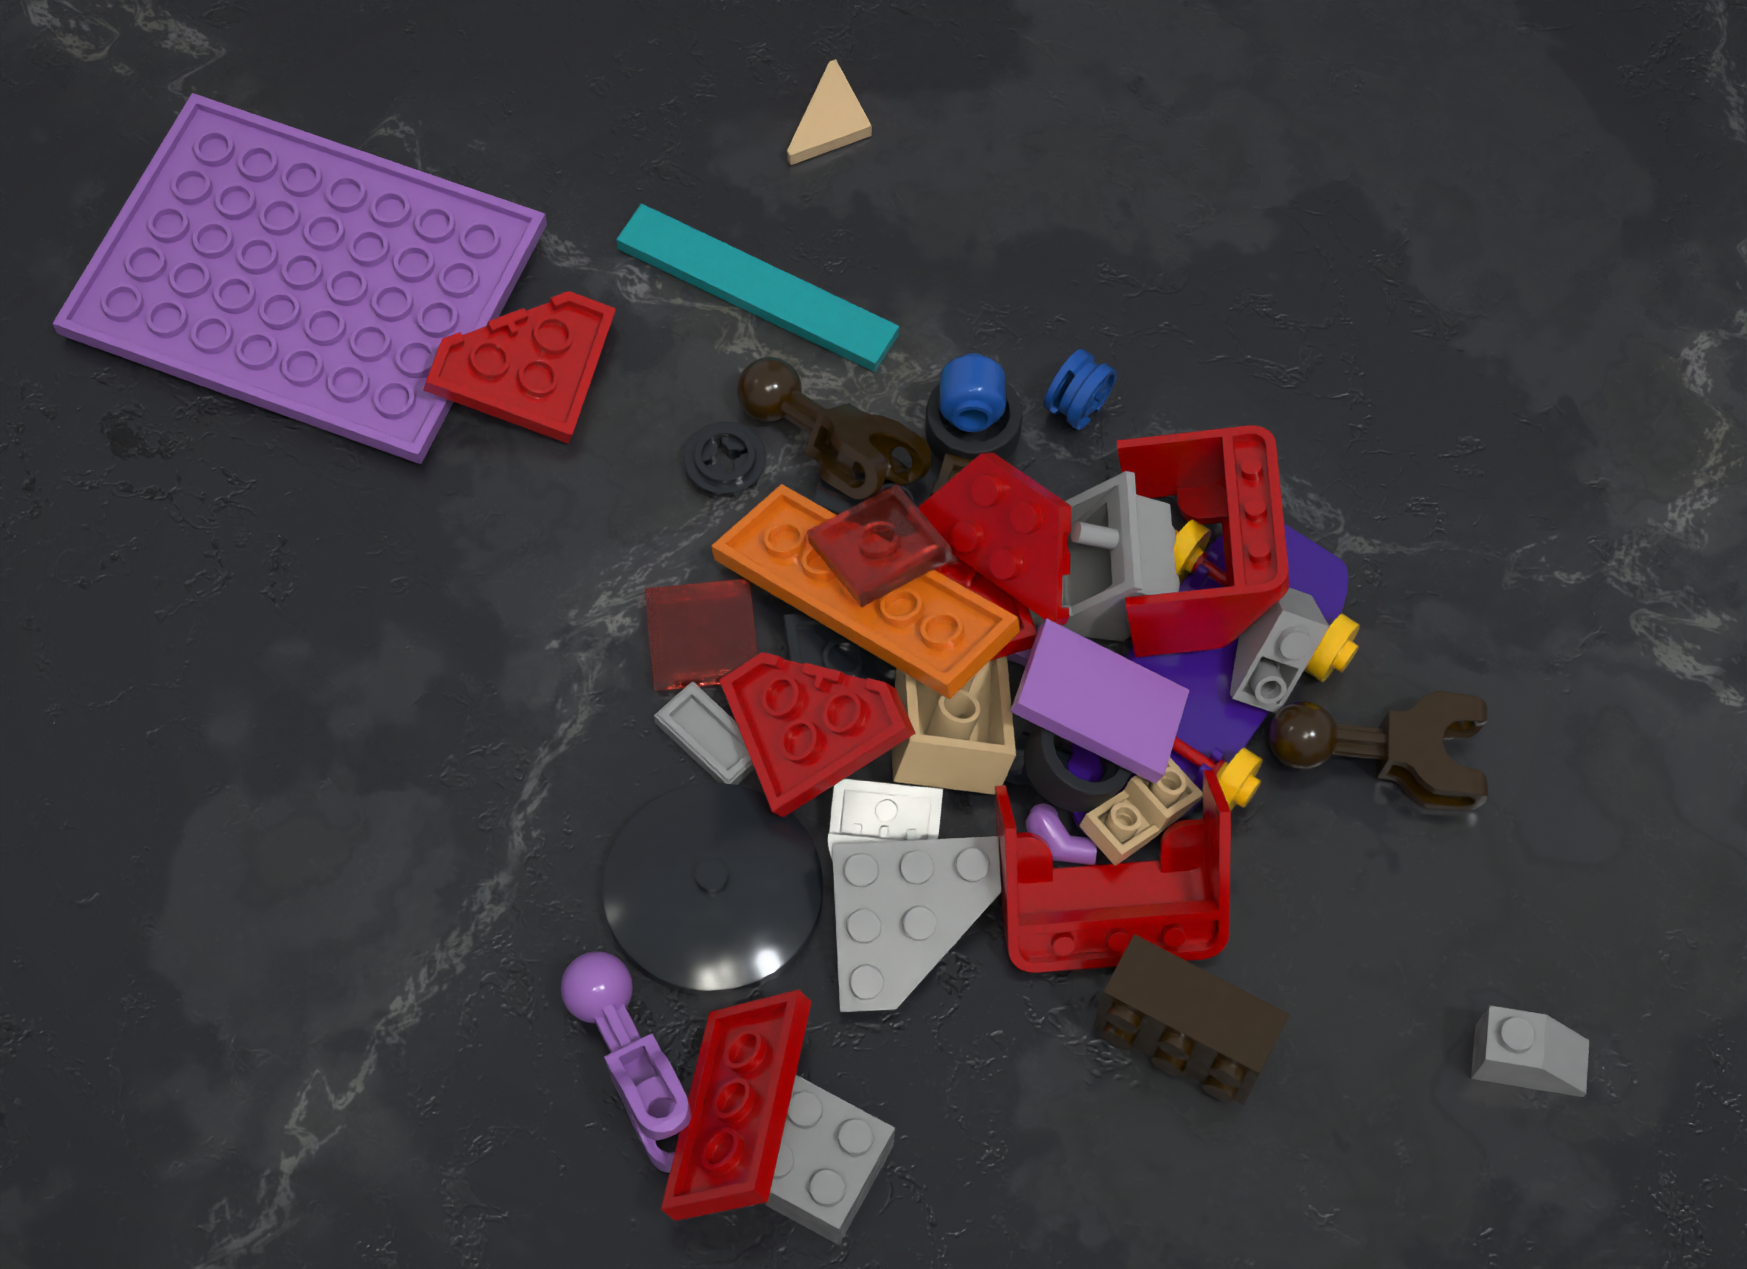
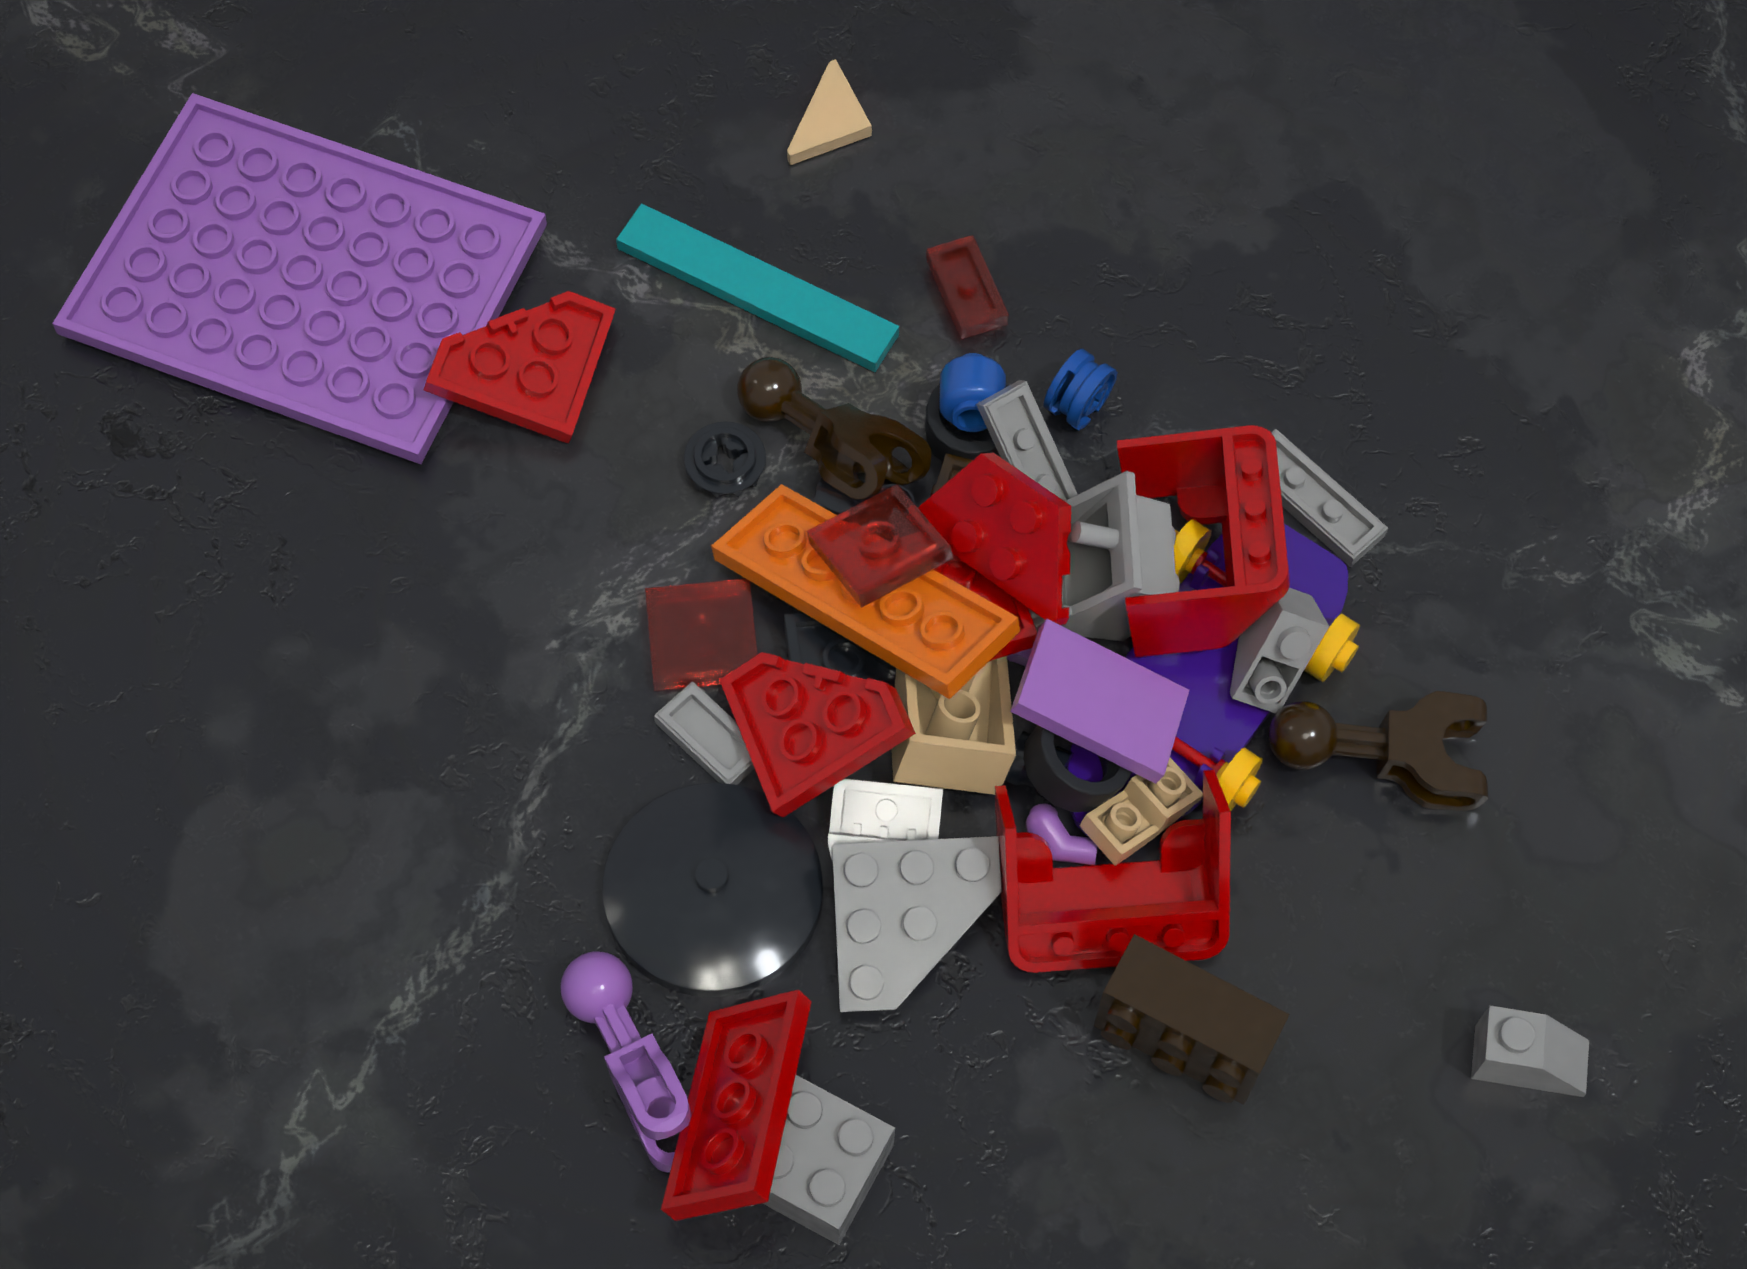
none -> clear red plate [926,235,1009,339]
none -> light grey tile [976,380,1078,501]
none -> light grey tile [1271,429,1388,567]

